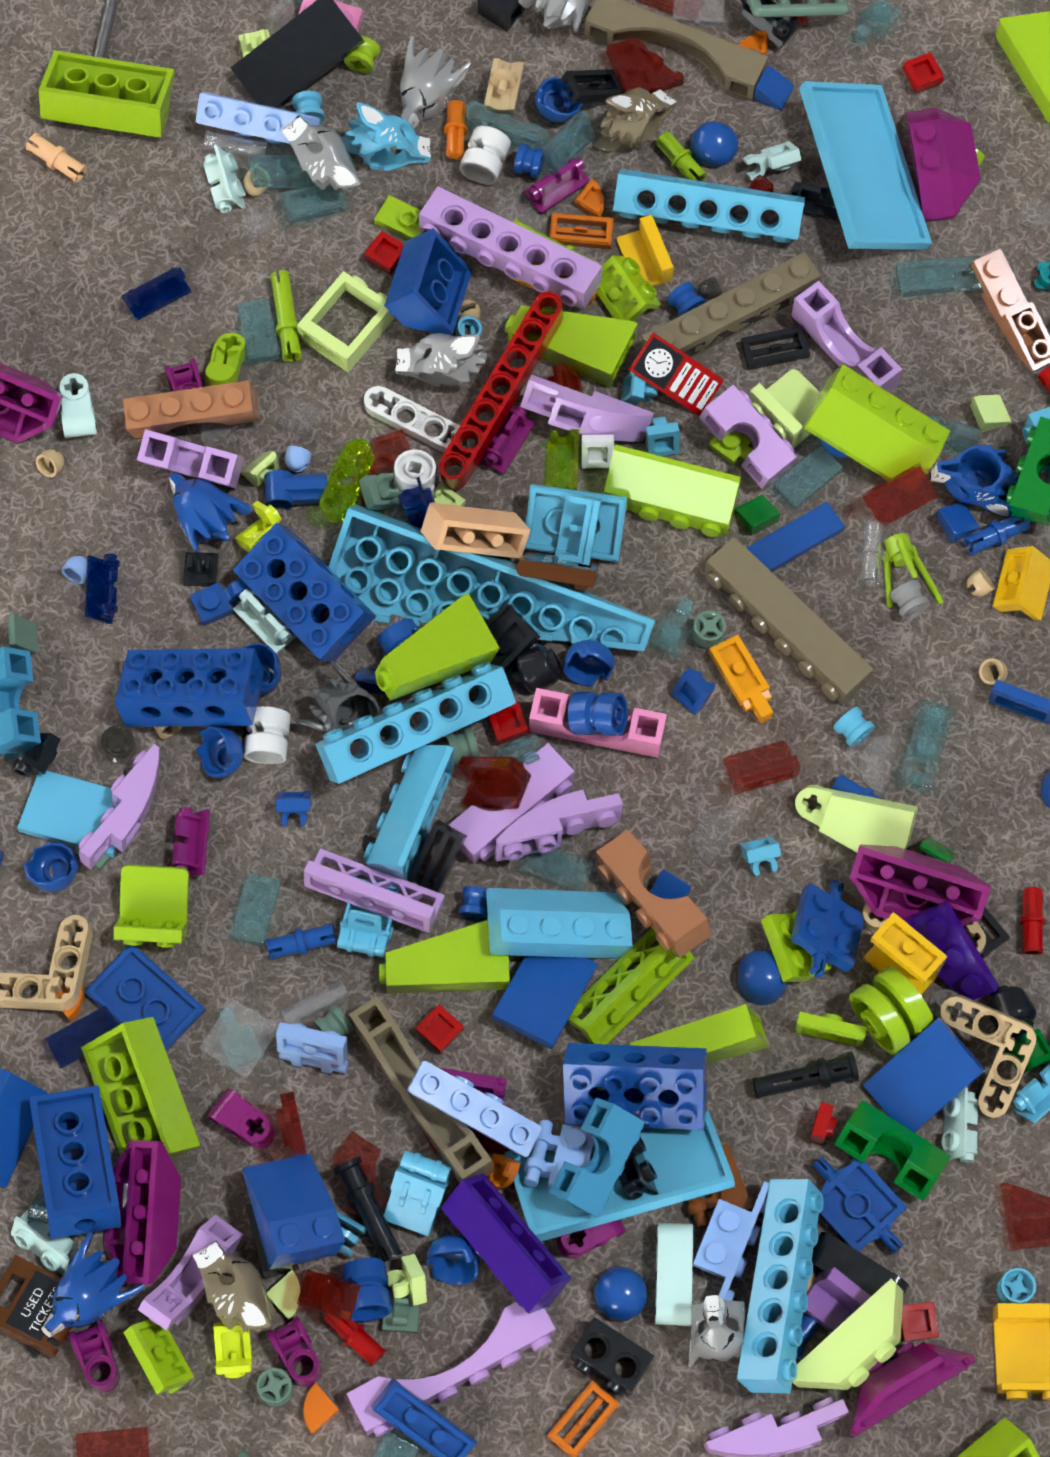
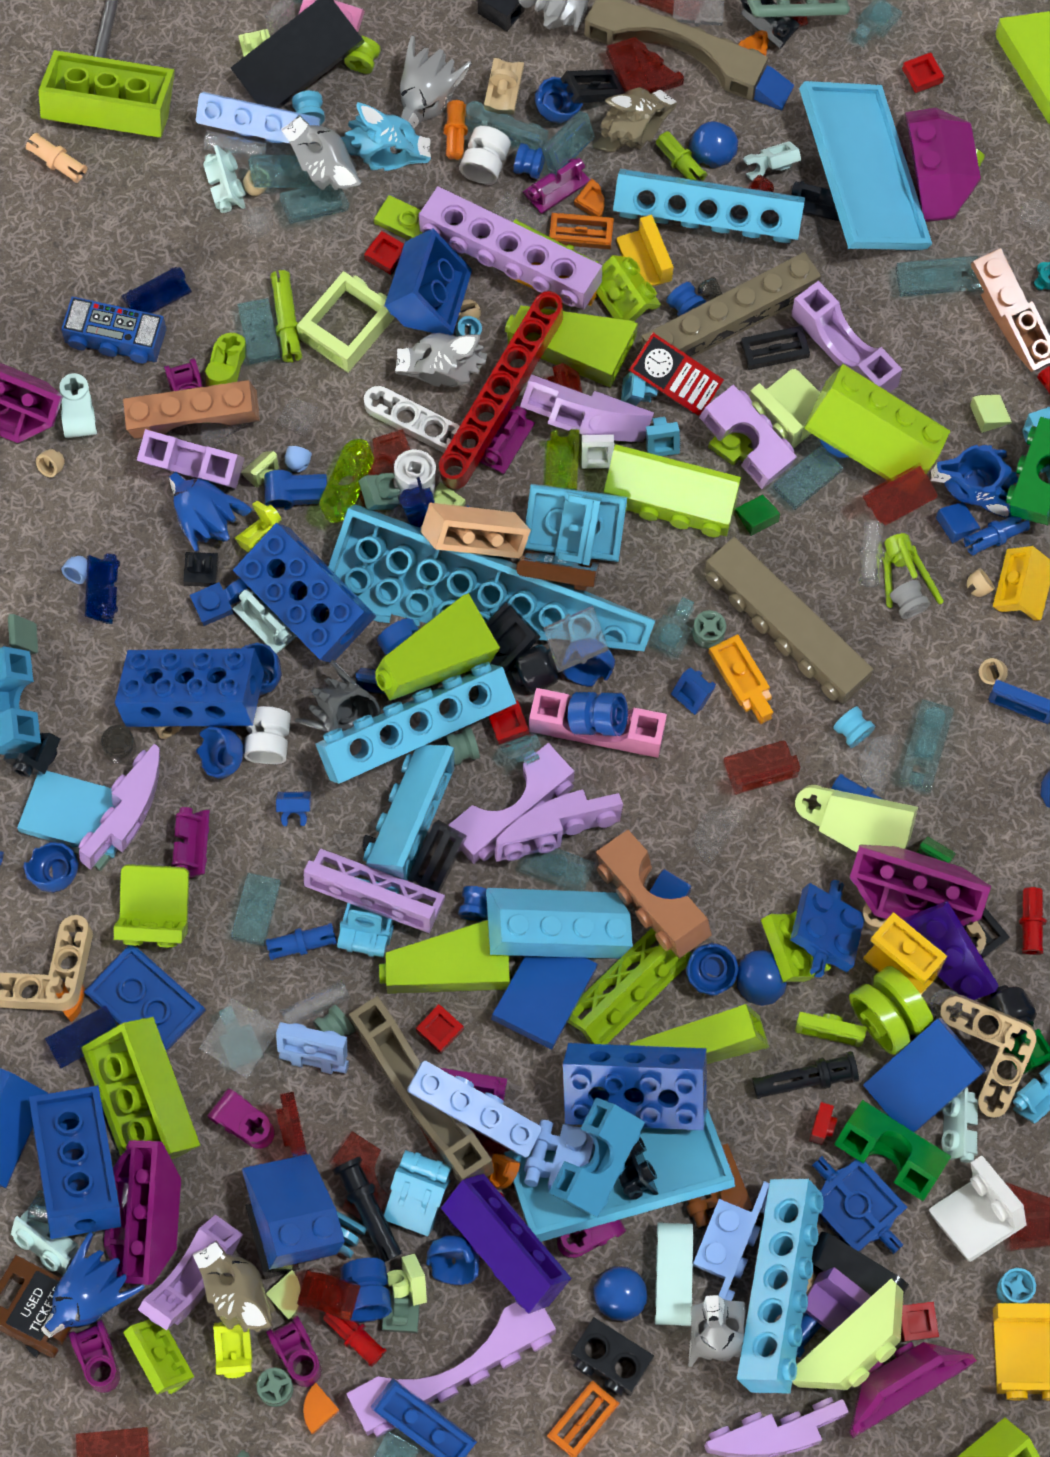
clear red panel [457,756,531,809] -> none
medium azure tile [740,836,781,876] -> none
blue tile [747,502,845,572] -> none
clear light blue plate [928,415,982,454] -> none
none -> brick [61,296,166,364]
none -> clear piece [543,605,609,672]
none -> blue hair [686,943,739,996]
none -> white bracket [929,1156,1026,1262]

